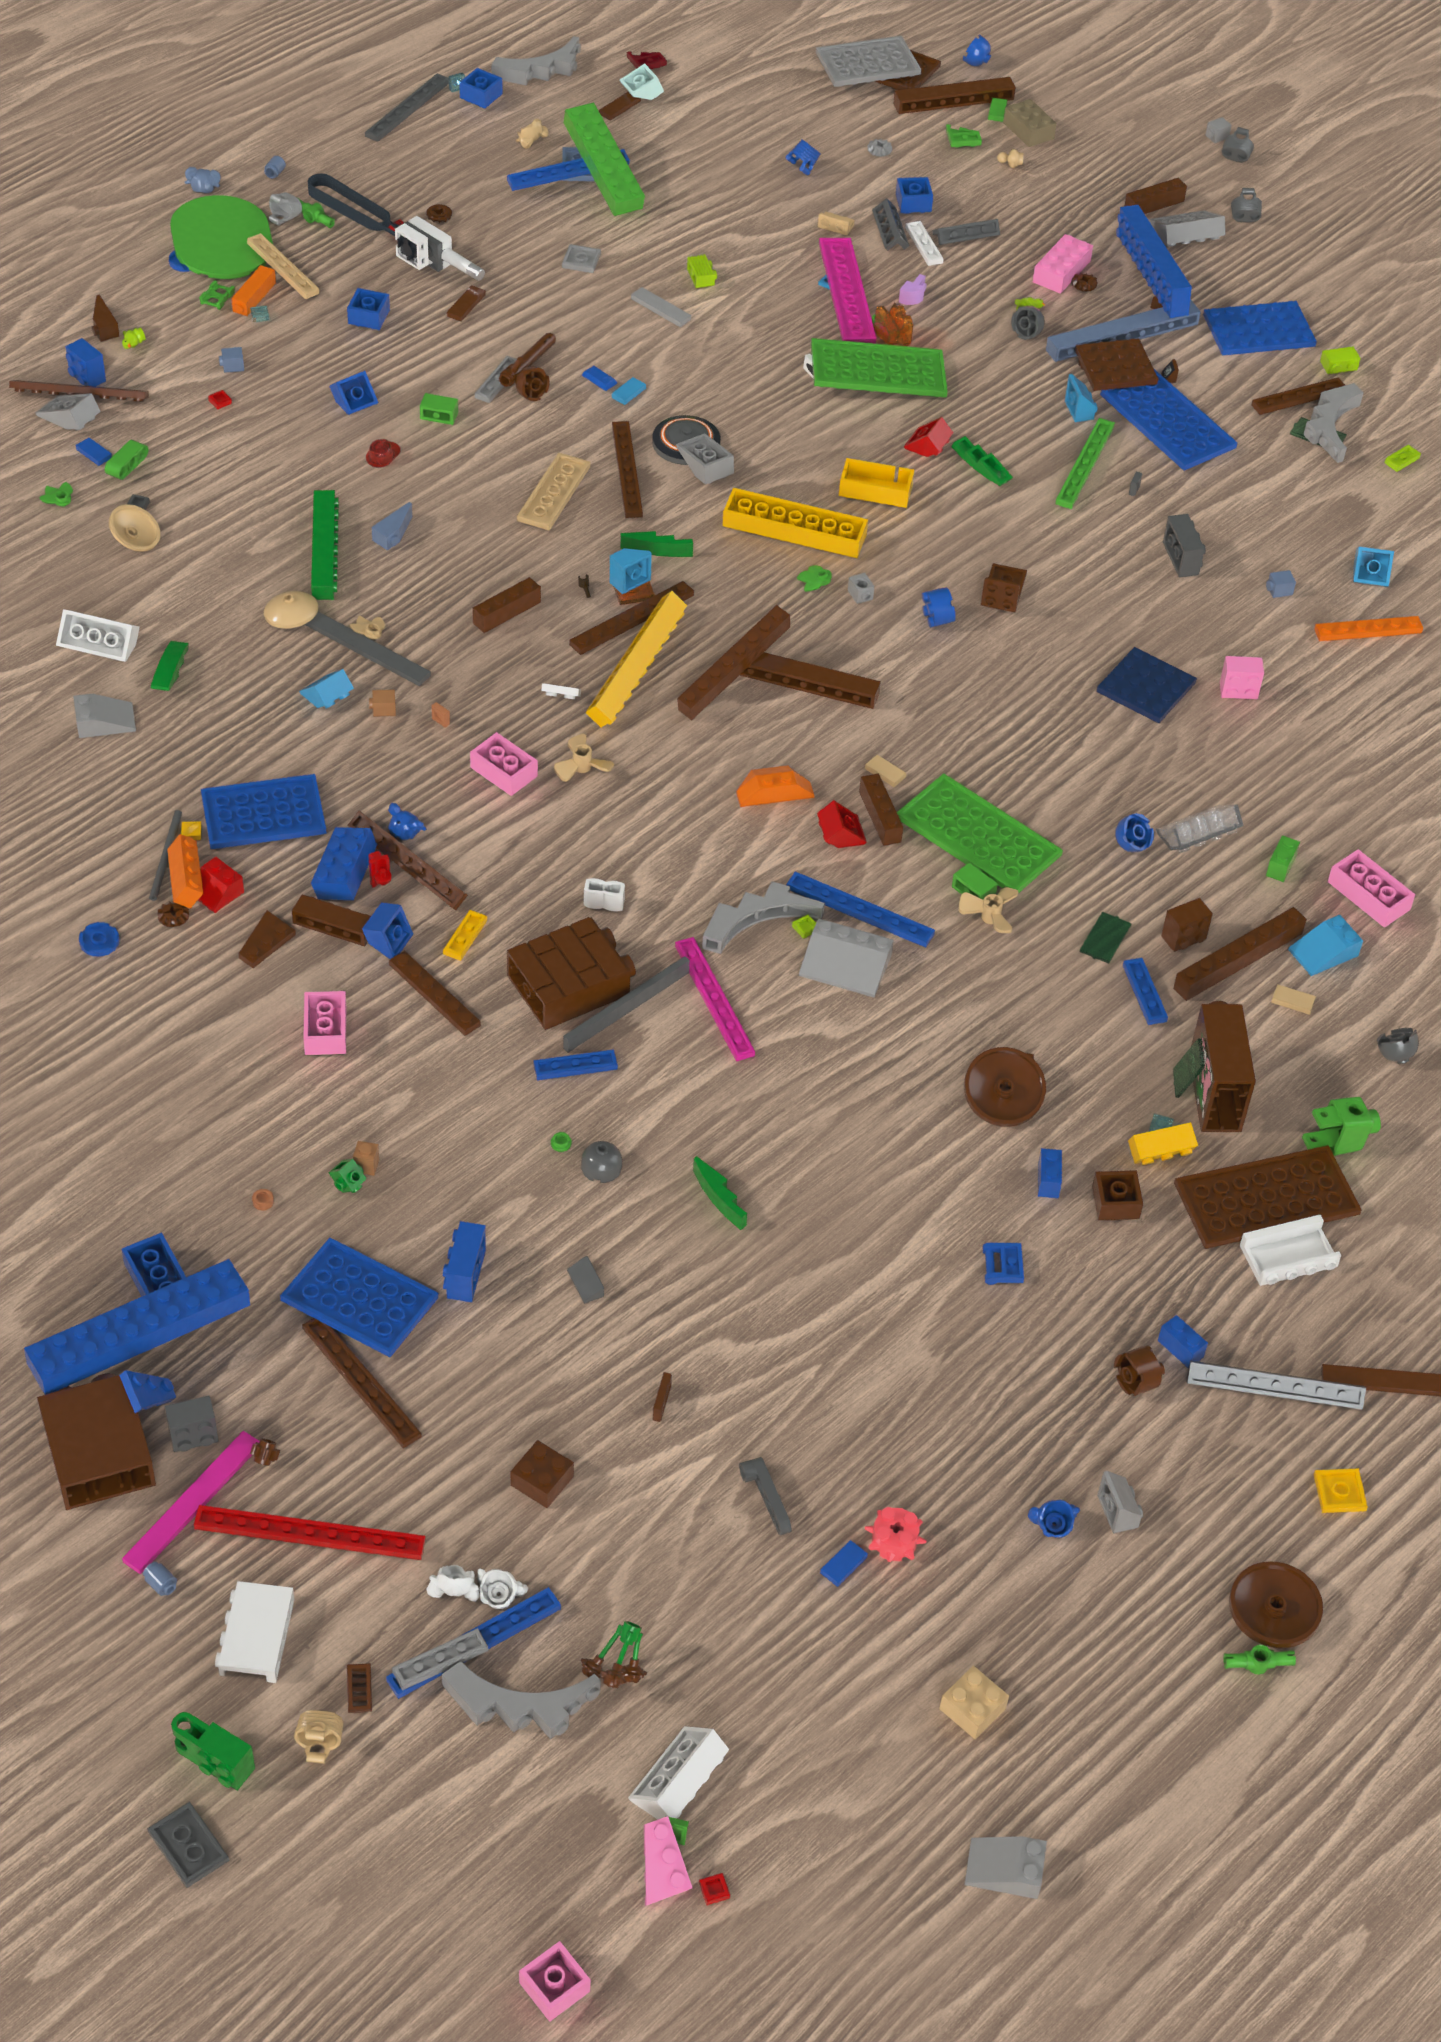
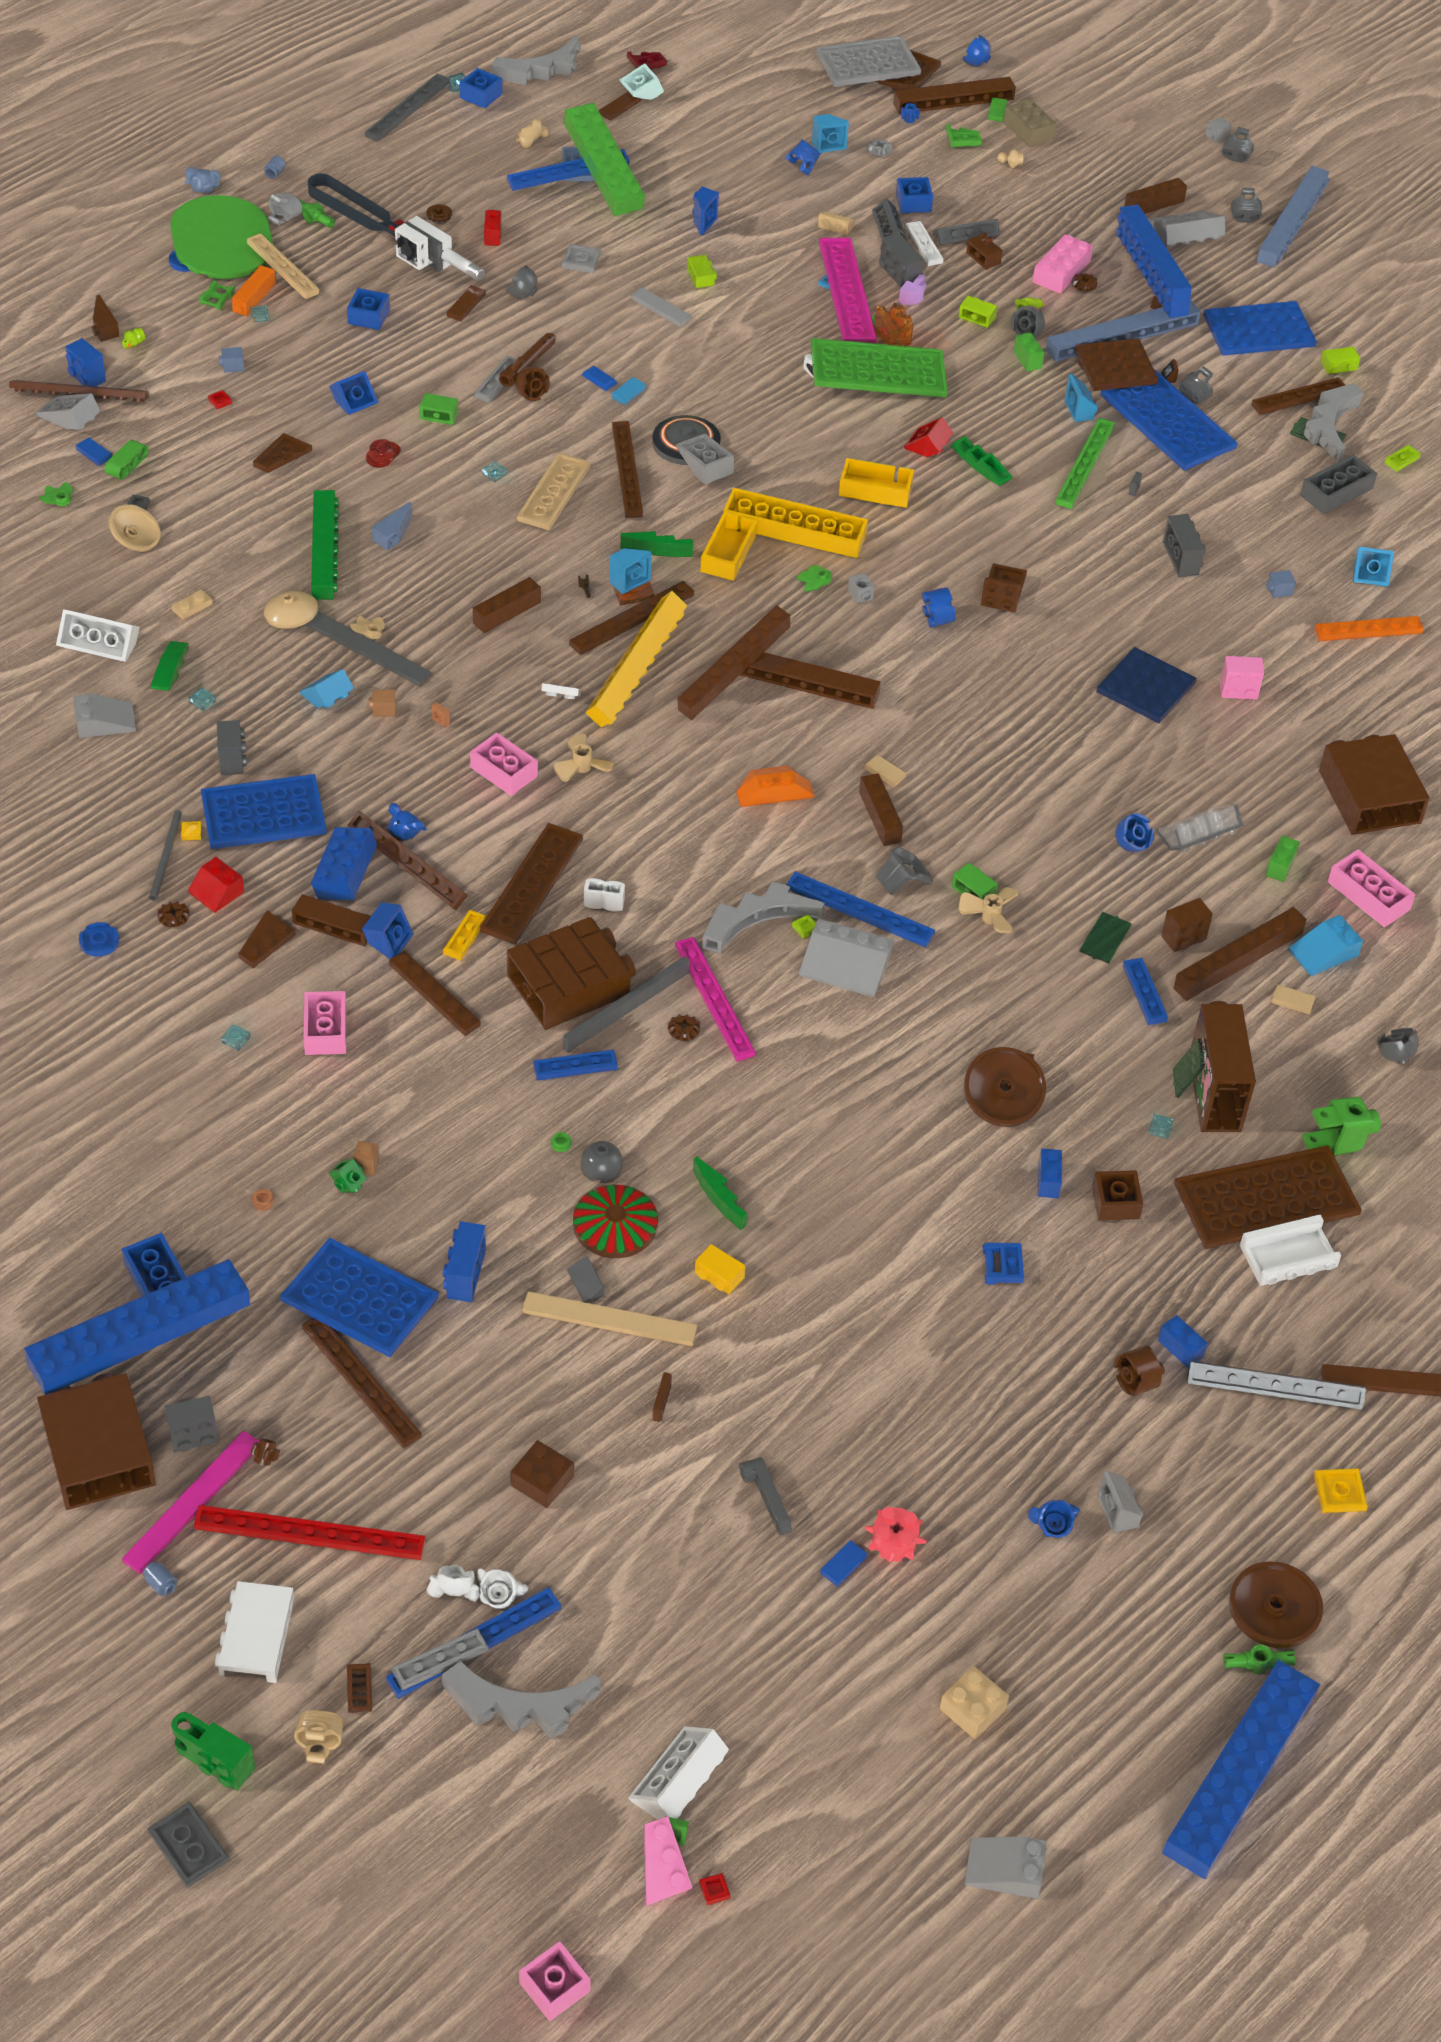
blue wing [119,1370,176,1413] -> none
orange brick [167,834,203,909] -> none
red hips [368,851,392,888] -> none
plant [581,1621,647,1689] -> none
red slope [817,800,867,848] -> none
bright green plate [897,773,1063,893] -> none
yellow brick [1128,1122,1198,1165] -> none
none -> tan plate [172,589,213,620]
none -> clear light blue plate [189,688,216,711]
none -> dark grey brick [217,720,247,775]
none -> clear light blue plate [221,1024,250,1051]
none -> reddish brown wing [253,433,312,473]
none -> reddish brown plate [480,823,583,945]
none -> clear light blue plate [482,461,507,482]
none -> red brick [484,209,502,246]
none -> dark grey cylinder [507,265,538,299]
none -> tan tile [523,1292,698,1347]
none -> dish [573,1184,658,1258]
none -> reddish brown gear [668,1014,700,1041]
none -> blue slope [692,186,719,235]
none -> yellow brick [695,1244,746,1294]
none -> yellow piece [700,512,757,581]
none -> dark azure slope [811,114,849,153]
none -> dark grey piece [876,847,933,895]
none -> dark grey brick [879,233,924,287]
none -> blue gear [901,103,920,123]
none -> lime brick [959,296,998,328]
none -> reddish brown brick [966,232,1003,270]
none -> bright green brick [1013,333,1044,371]
none -> blue brick [1162,1660,1320,1879]
none -> dark grey piece [1179,366,1213,404]
none -> sand blue brick [1257,166,1330,268]
none -> dark grey brick [1300,454,1377,514]
none -> reddish brown brick [1319,734,1430,835]

